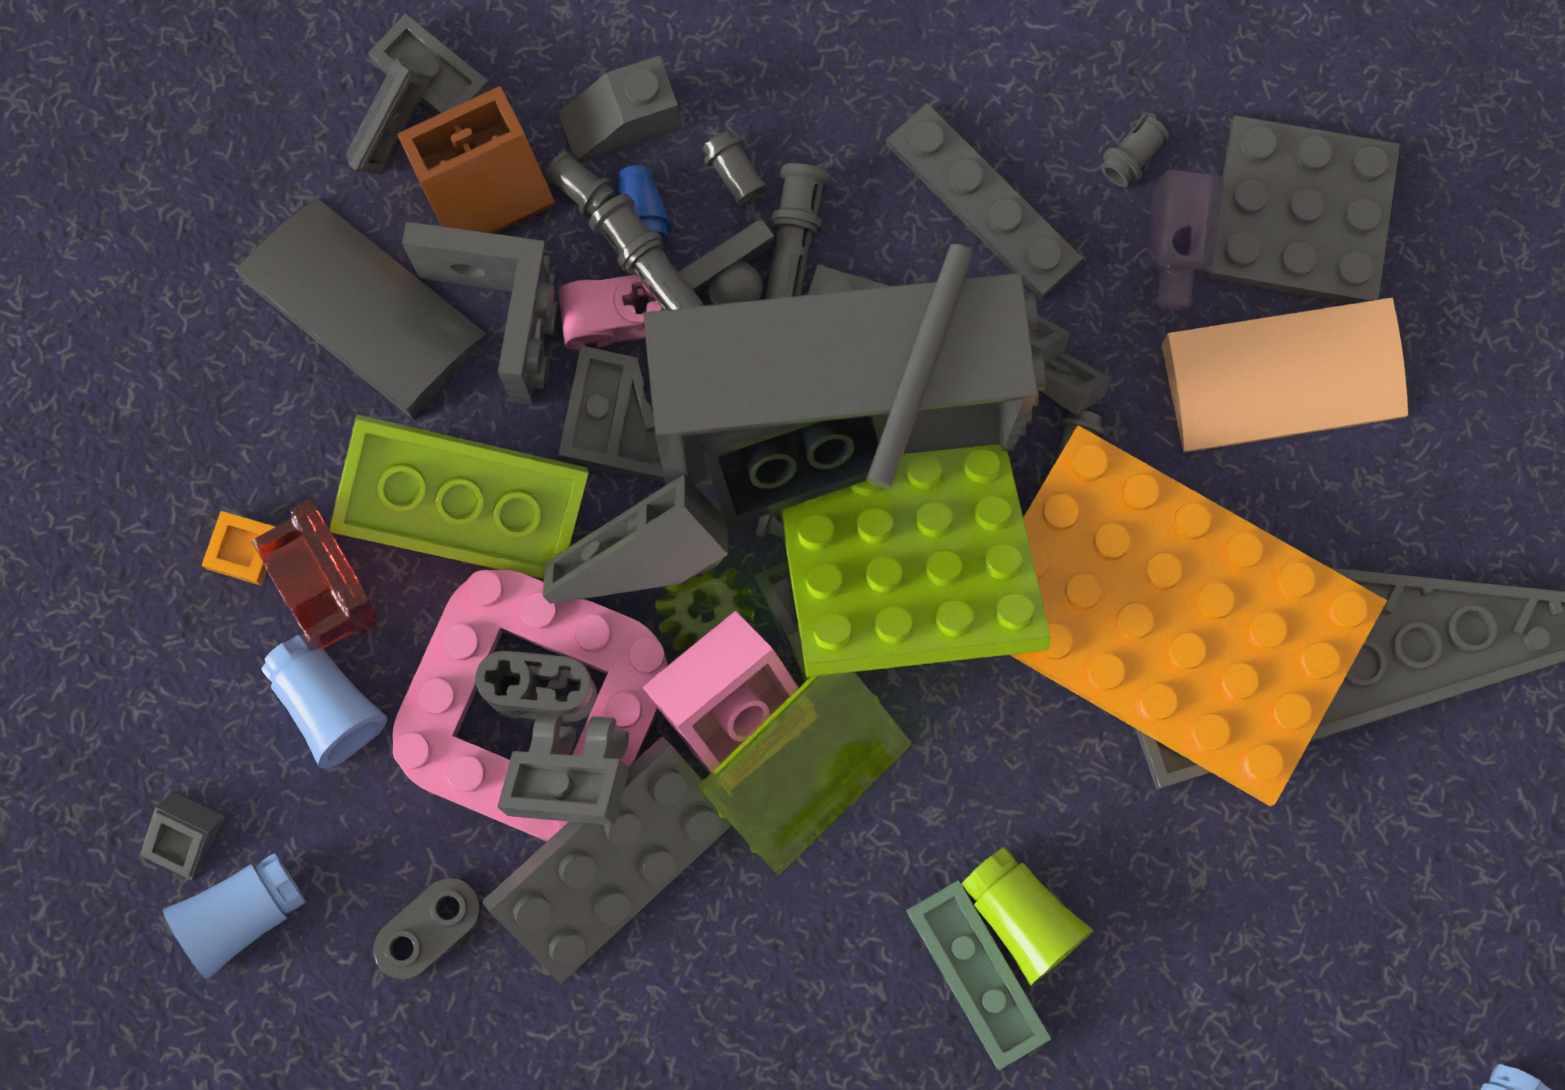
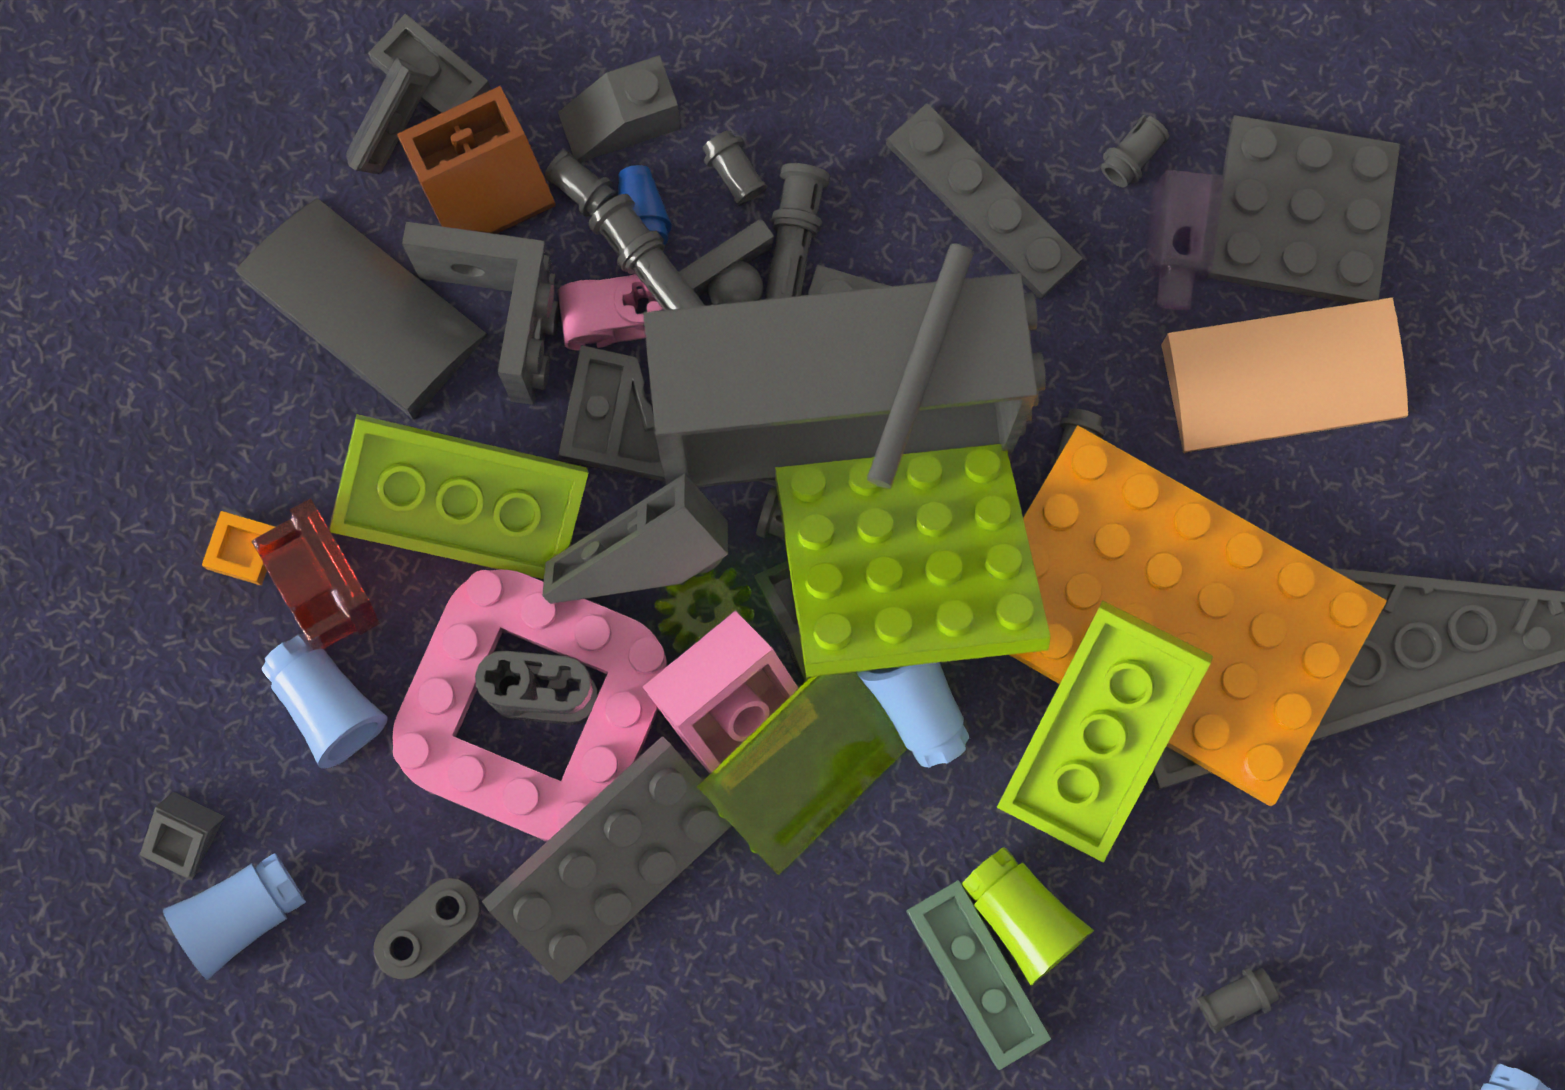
dark grey plate [497,713,630,826] -> none
black slope [698,414,886,528] -> none
dark grey slope [1030,314,1112,415] -> none
none -> light blue plant [857,662,970,768]
none -> lime plate [997,601,1213,863]
none -> dark grey pin [1196,967,1279,1034]

